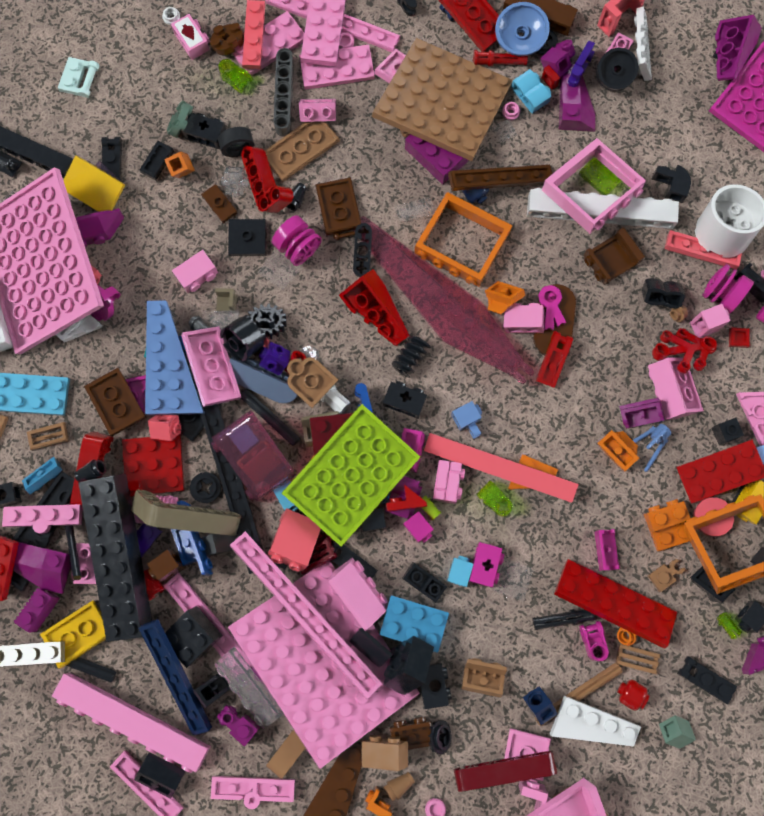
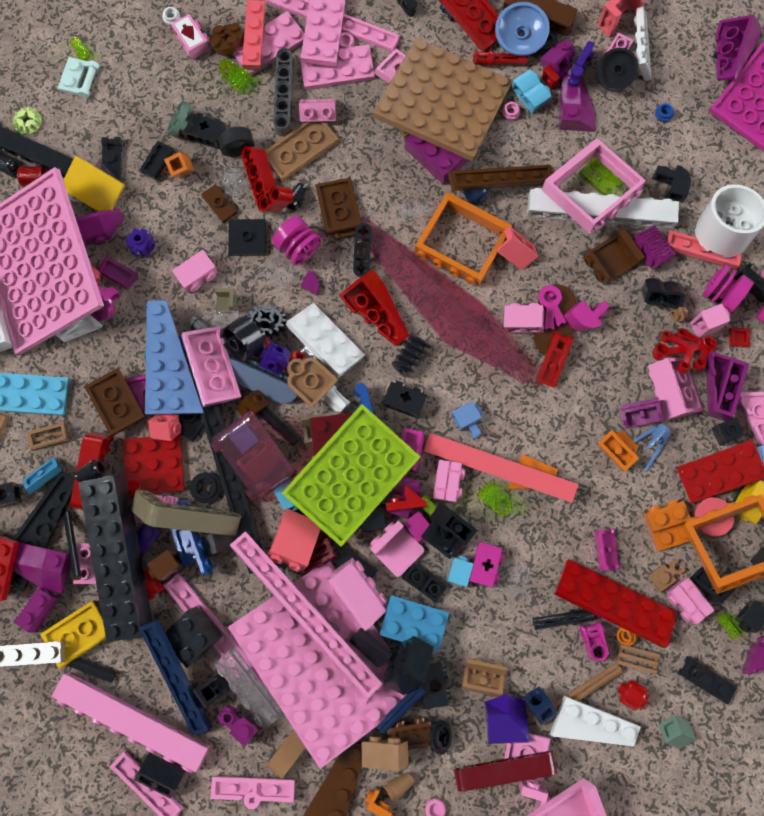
bright pink hinge [2,504,83,534] -> none
orange slope [485,281,526,315] -> none
none -> yellowish green gear [12,106,42,134]
none -> red piece [17,166,46,187]
none -> clear neon green pin [70,37,90,61]
none -> magenta tile [97,256,138,290]
none -> dark purple brick [126,228,156,258]
none -> reddish brown bracket [236,390,270,423]
none -> white plate [286,303,365,378]
none -> magenta tile [300,270,319,295]
none -> bright pink bracket [370,521,424,577]
none -> dark blue axle [377,686,425,734]
none -> black brick [421,503,478,559]
none -> dark purple slope [485,694,530,744]
none -> coral panel [497,226,538,270]
none -> dark pink brick [563,301,610,332]
none -> magenta brick [633,225,676,270]
none -> blue plate [655,103,674,122]
none -> bright pink brick [666,577,715,624]
none -> magenta wedge [705,351,749,421]

